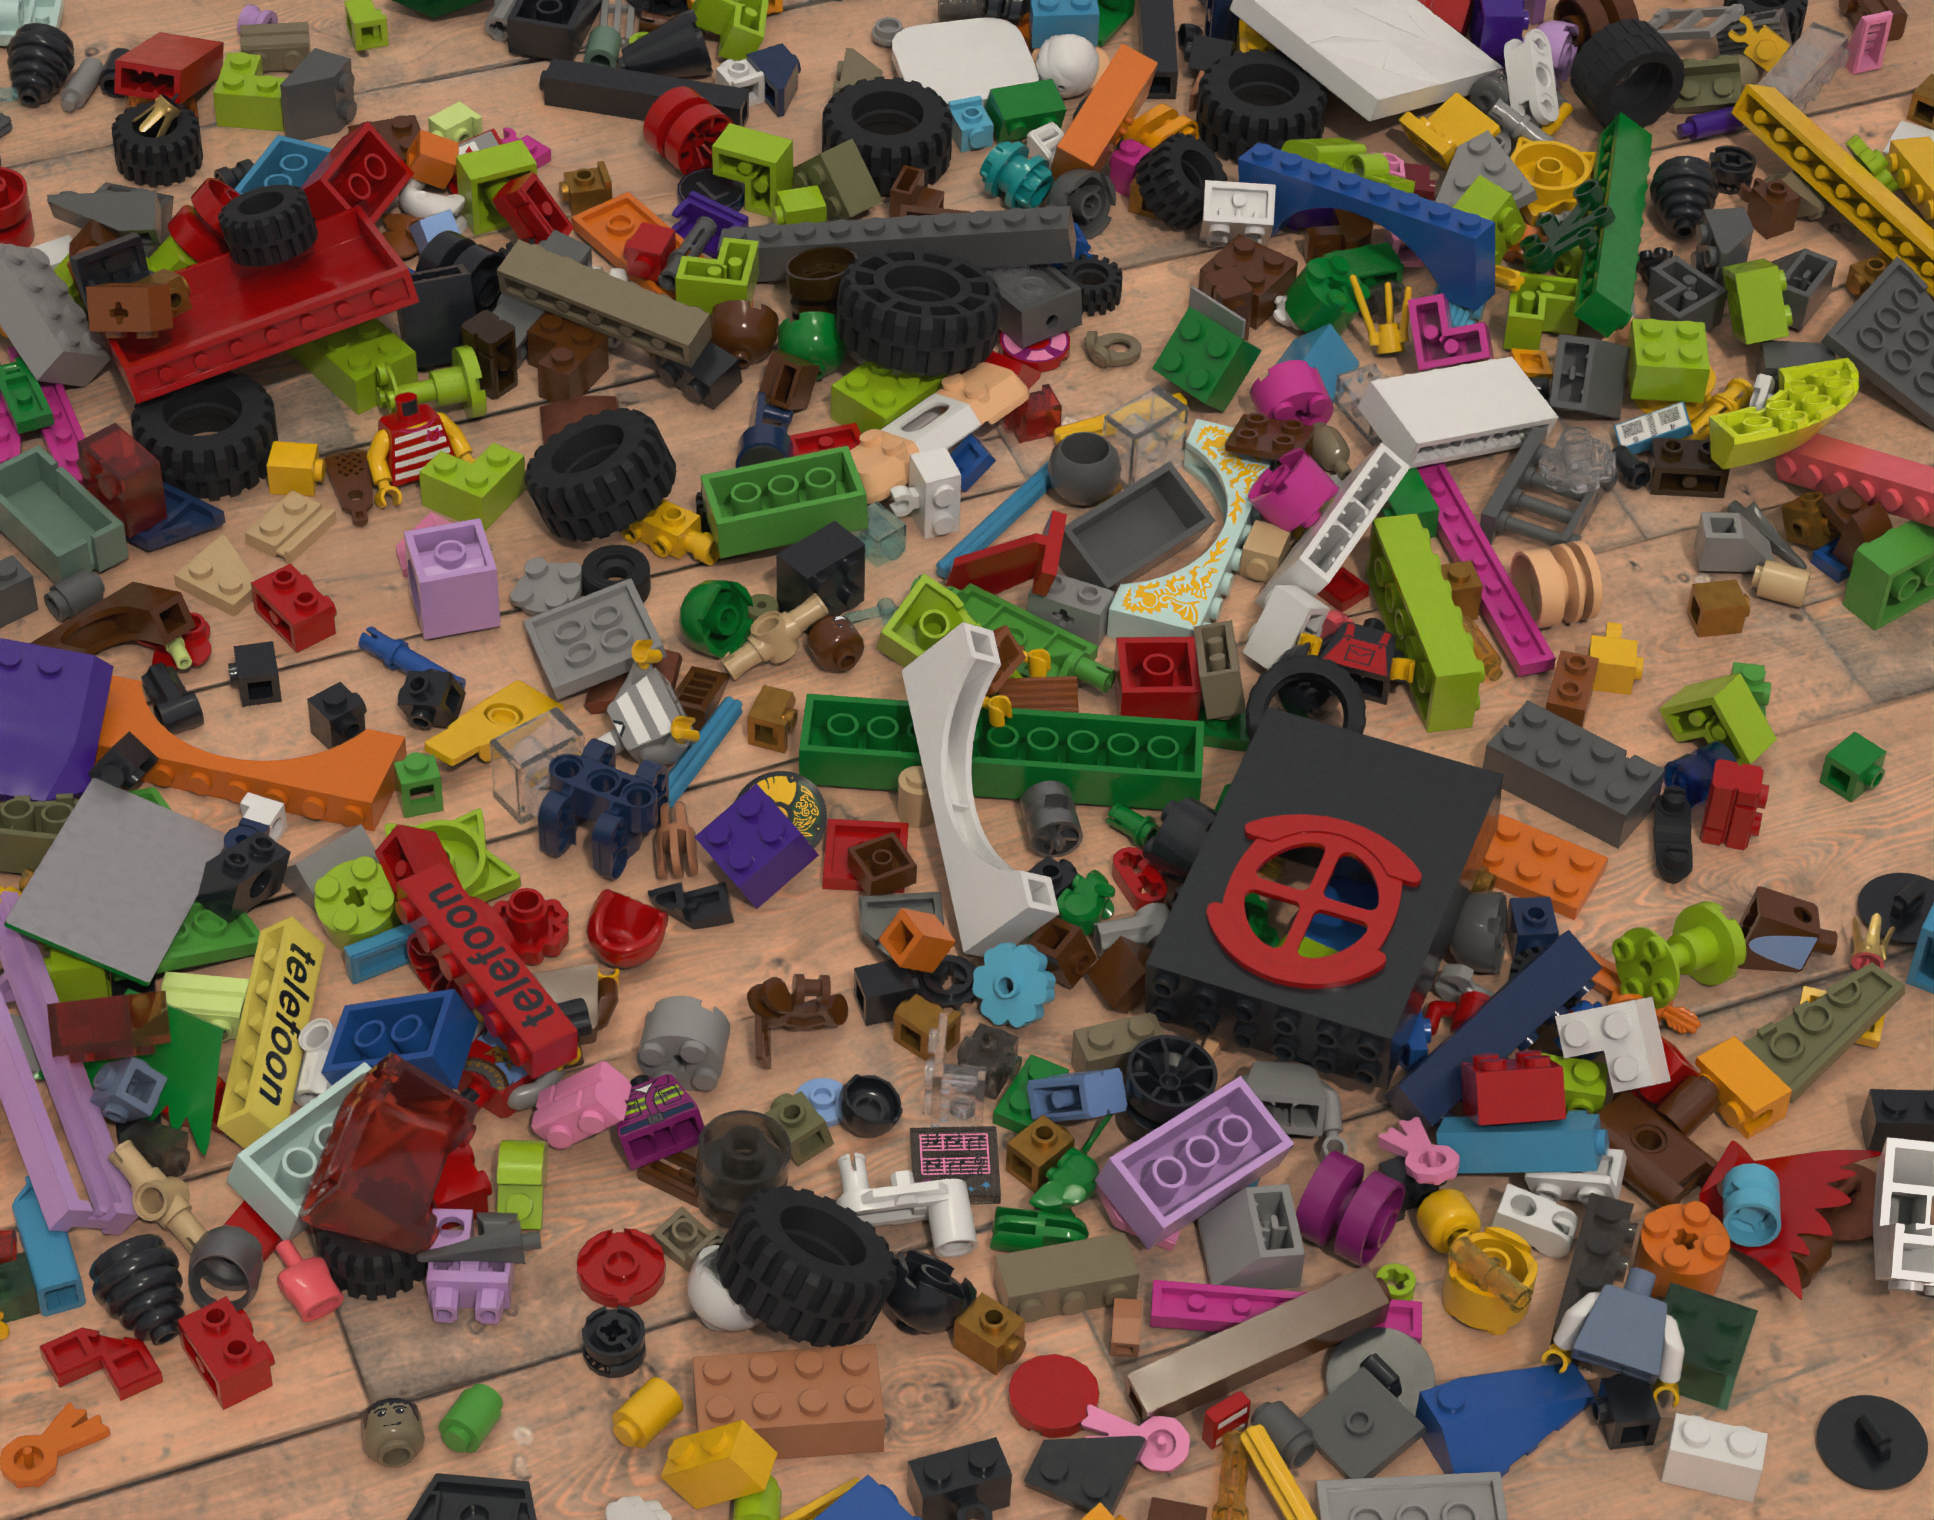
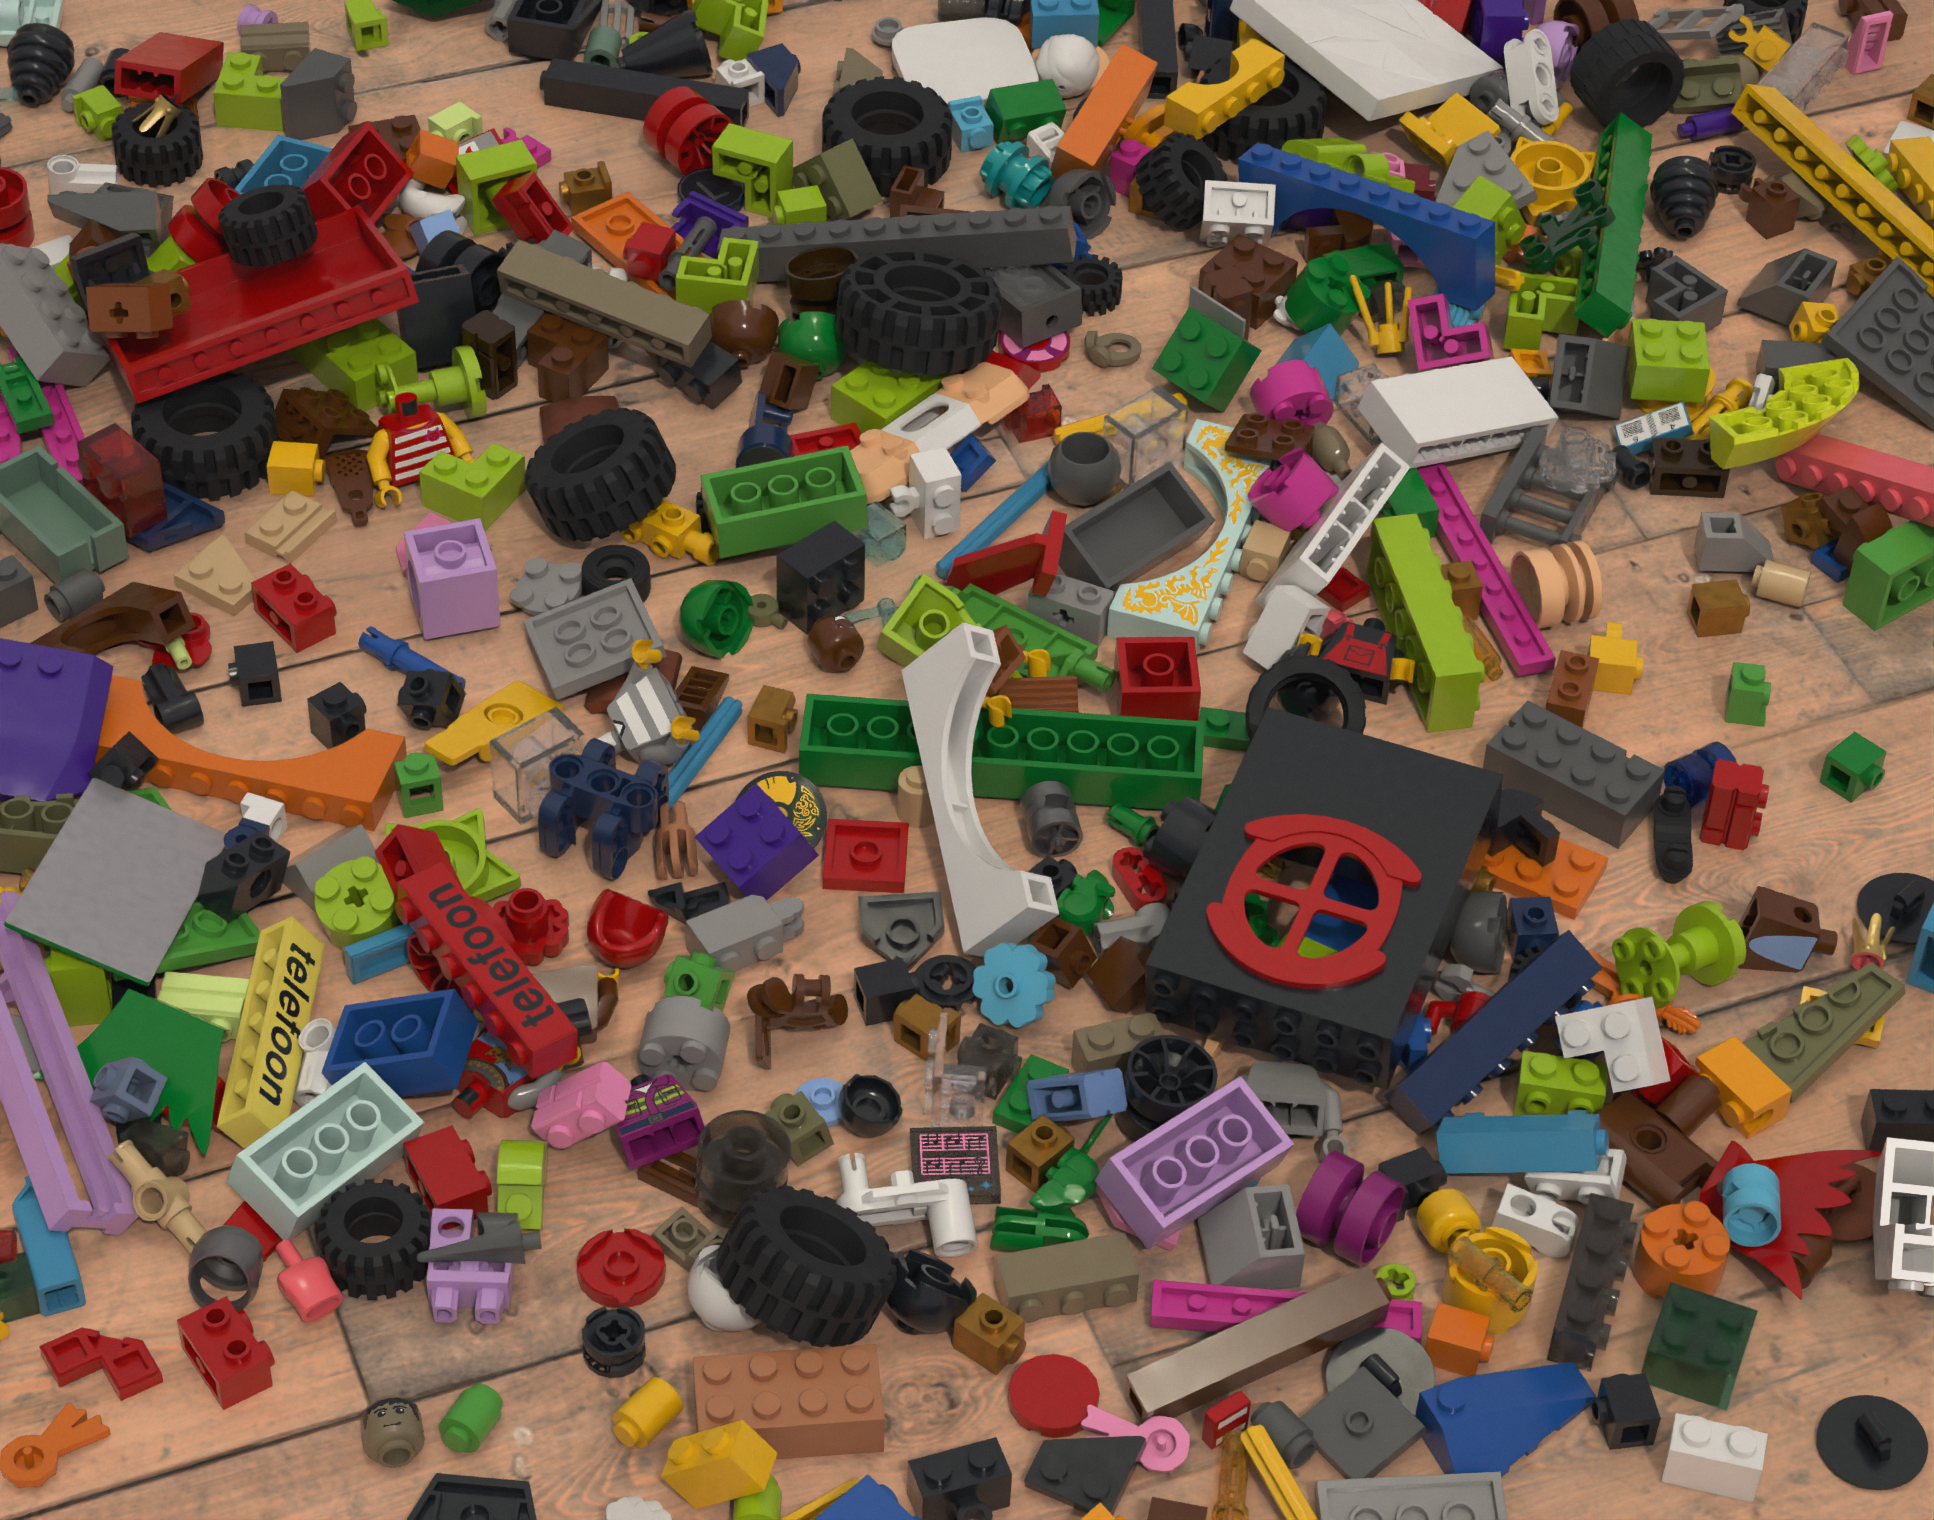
clear red brick [47,991,171,1064] -> none
black piece [89,1234,185,1345] -> none
clear red windscreen [298,1052,479,1255] -> none
tan pin [720,593,829,681] -> none
reddish brown piece [847,832,917,896] -> none
orange brick [878,908,956,973] -> none
nougat piece [1110,1298,1142,1358] -> none
dark tan brick [1194,620,1246,720] -> none
bright pink piece [1378,1117,1460,1185] -> none
red brick [1461,1050,1566,1126] -> none
sand blue torso [1541,1267,1685,1408] -> none
lime brick [1659,673,1777,766] -> none
dark grey slope [1690,207,1754,299] -> none
lime brick [1722,258,1793,345] -> none
dark grey piece [1726,500,1807,570] -> none
none -> white piece [47,155,119,195]
none -> lime brick [72,85,123,142]
none -> reddish brown bracket [275,387,378,460]
none -> bright green brick [663,950,736,1012]
none -> light grey hinge [686,895,804,972]
none -> yellow arch [1164,38,1285,140]
none -> orange brick [1425,1302,1495,1377]
none -> black brick [1487,789,1560,867]
none -> yellow brick [1789,302,1840,343]

